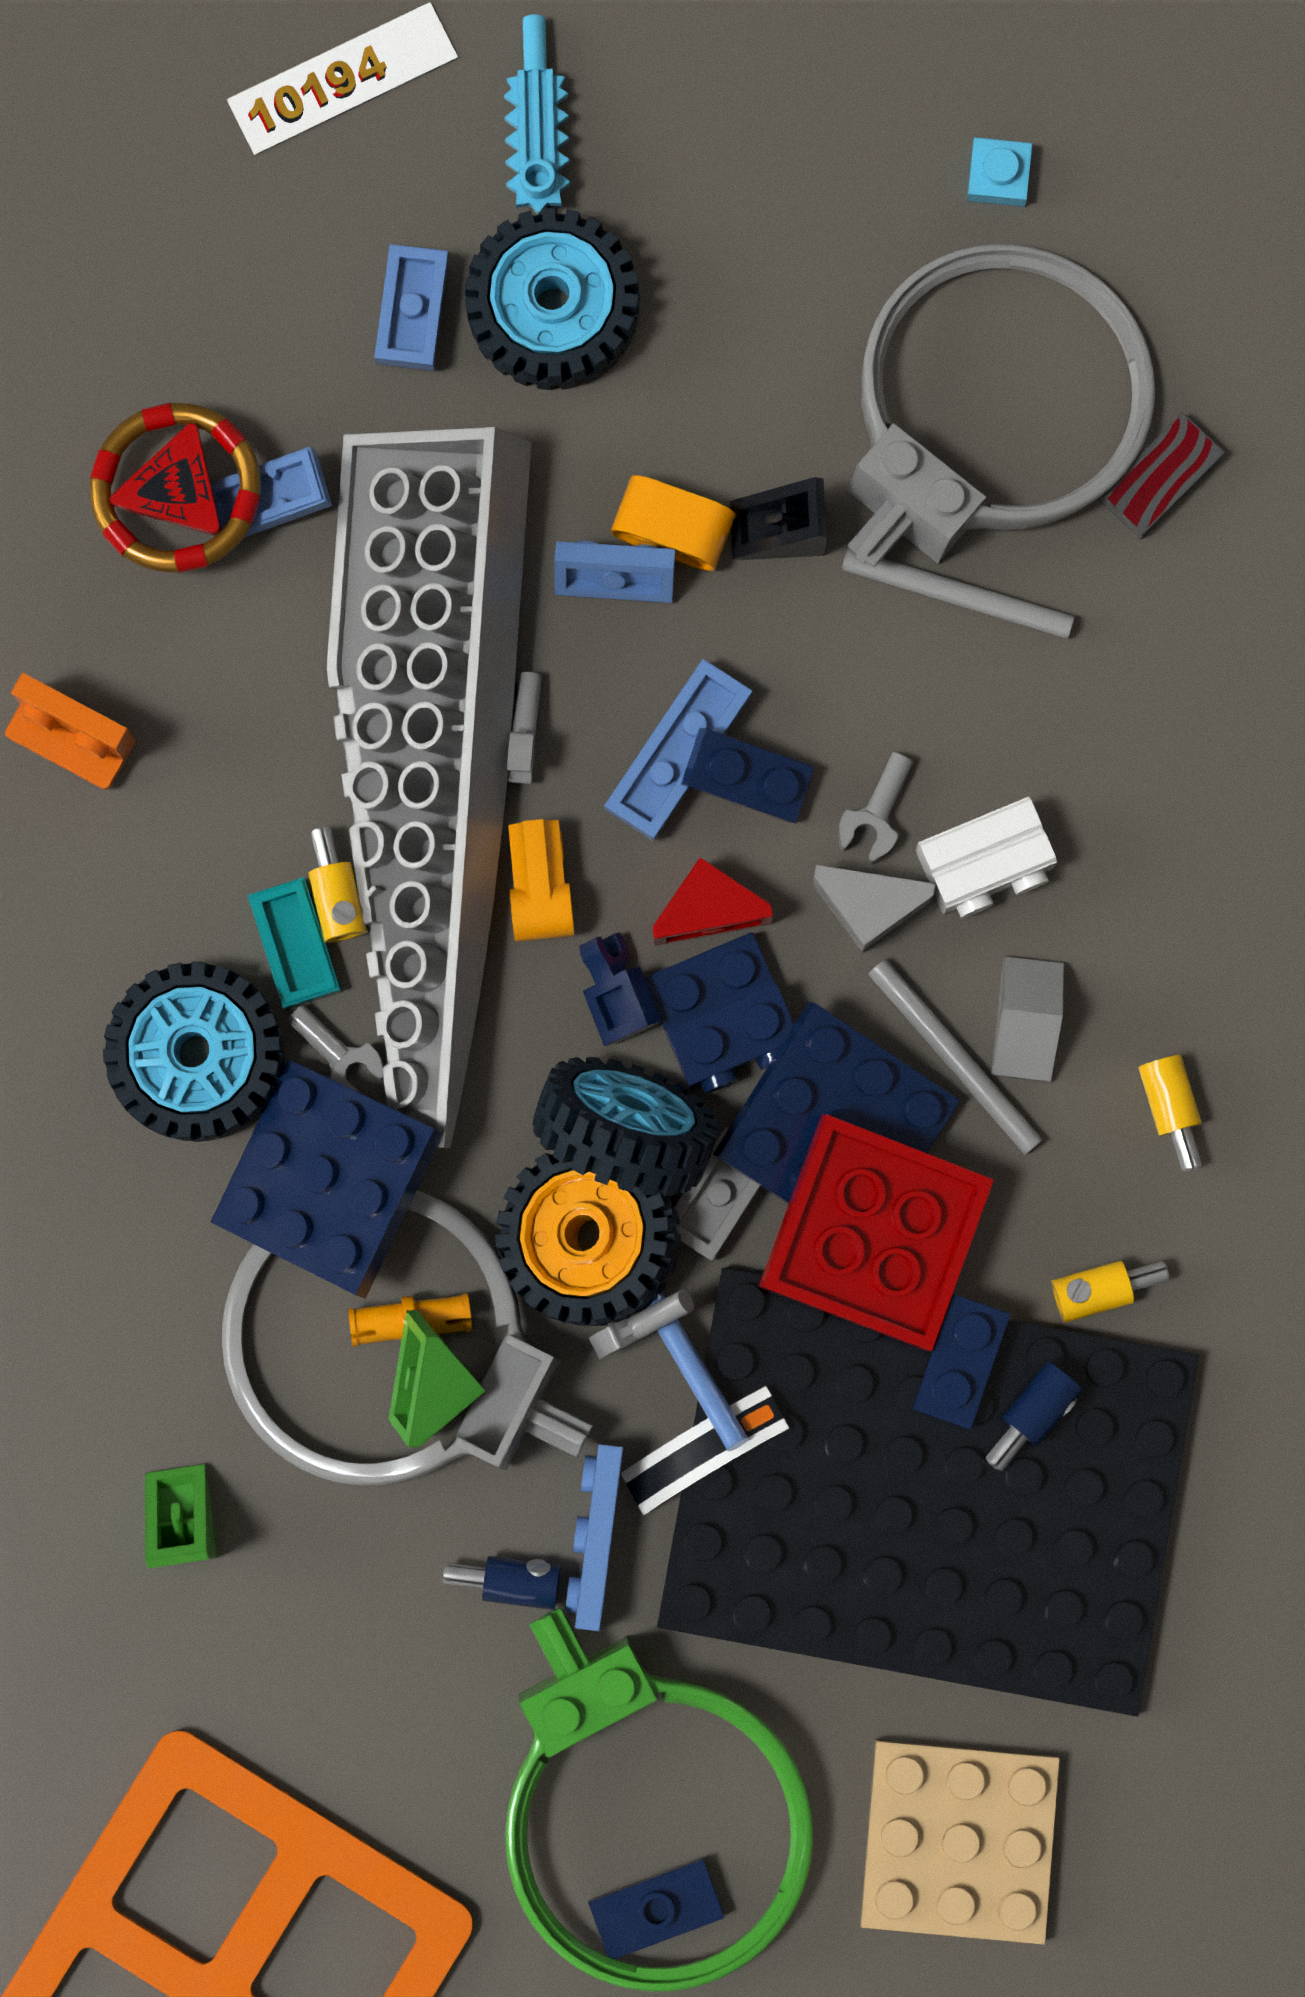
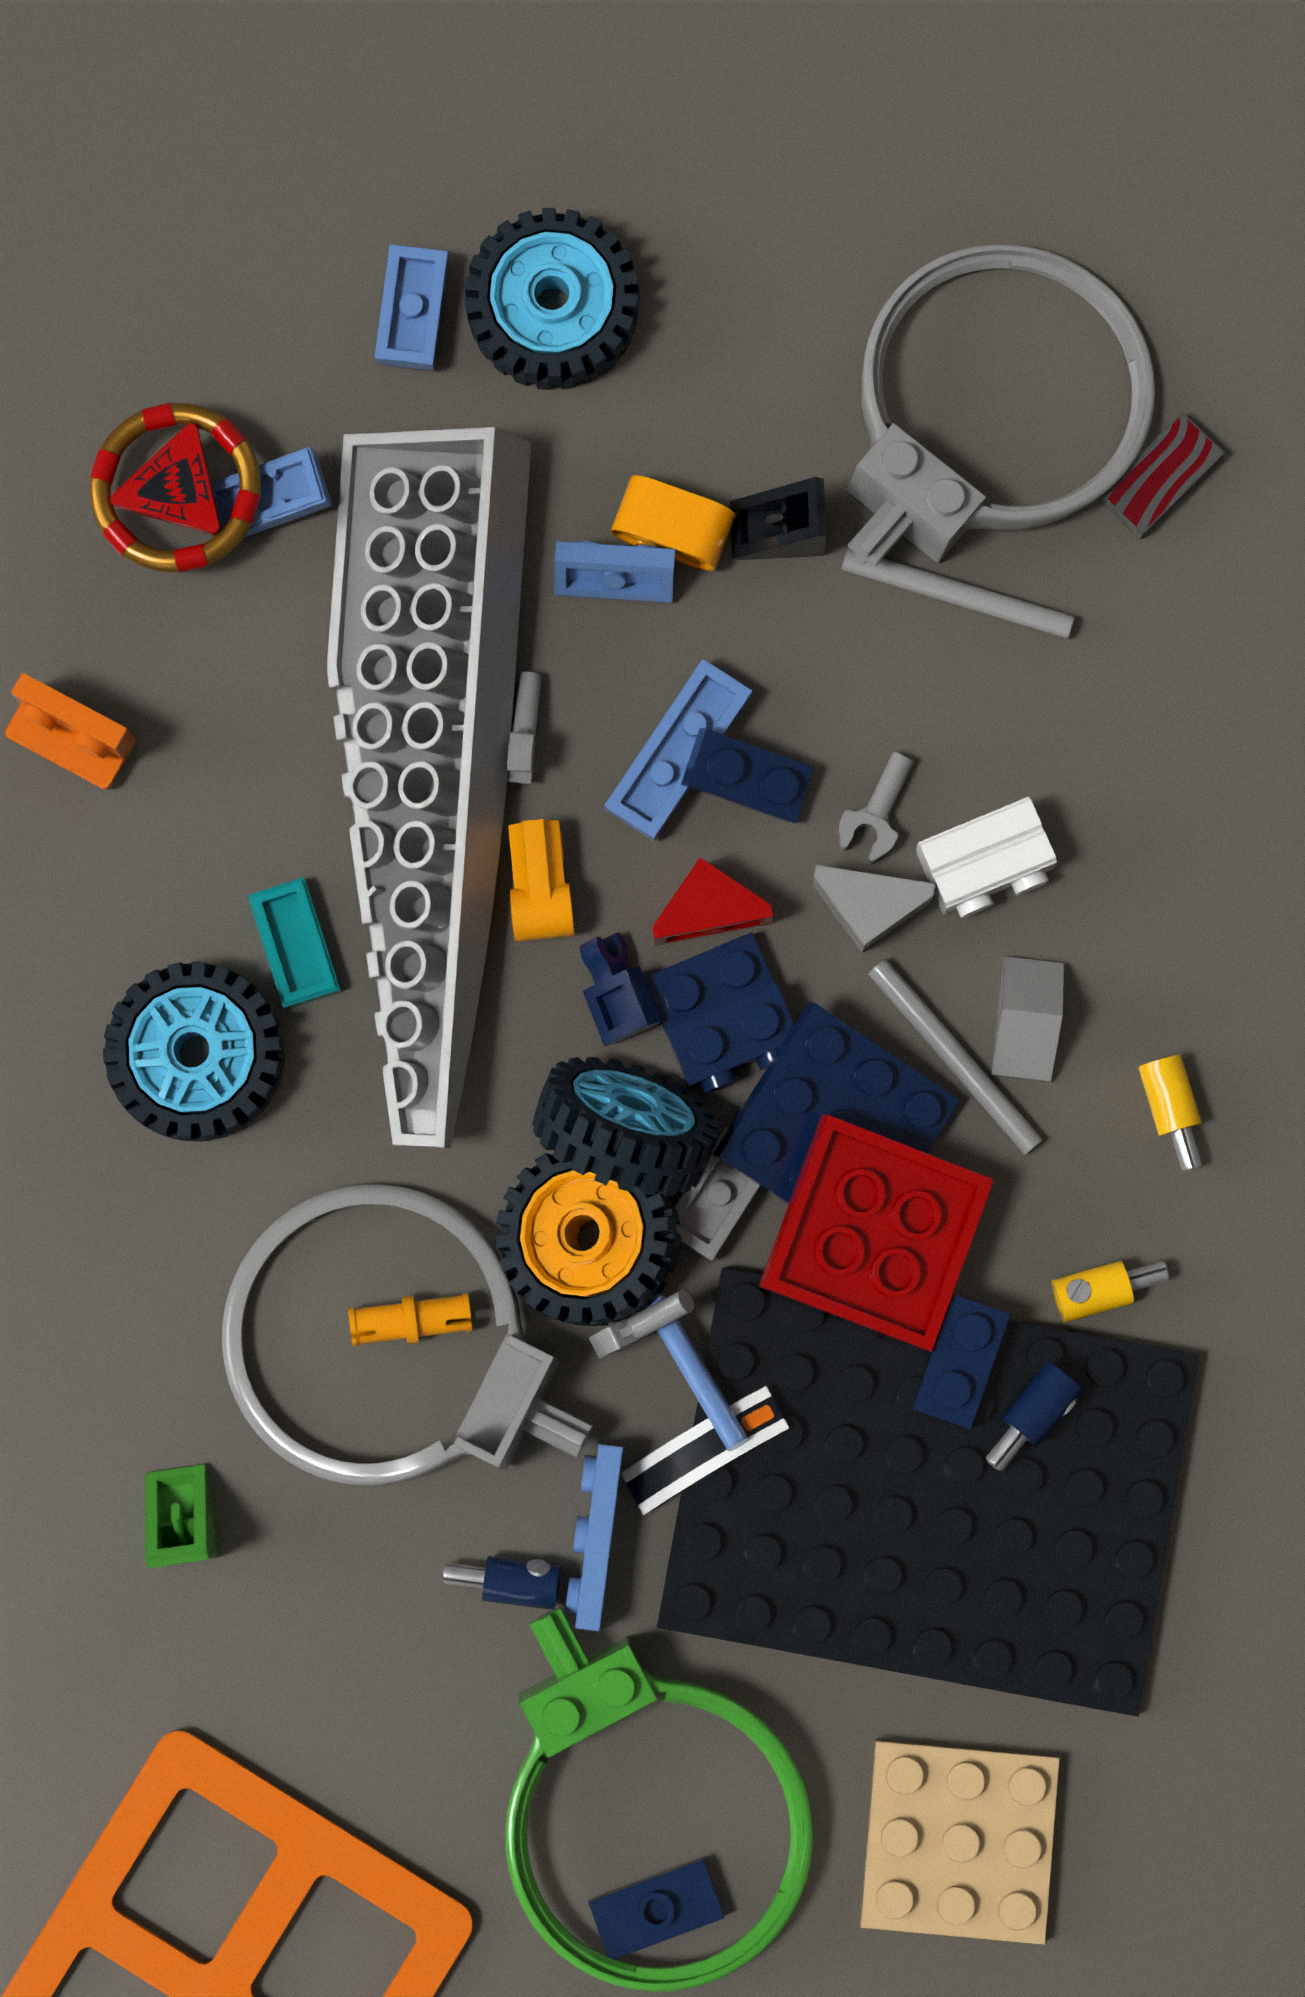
dark blue plate [211,1059,444,1299] -> none
white sticker [227,2,458,155] -> none
light grey bar [287,1004,384,1093] -> none
yellow piece [308,827,368,943] -> none
bright green slope [388,1310,485,1447] -> none
medium azure piece [504,14,570,215] -> none
medium azure plate [967,137,1032,207] -> none

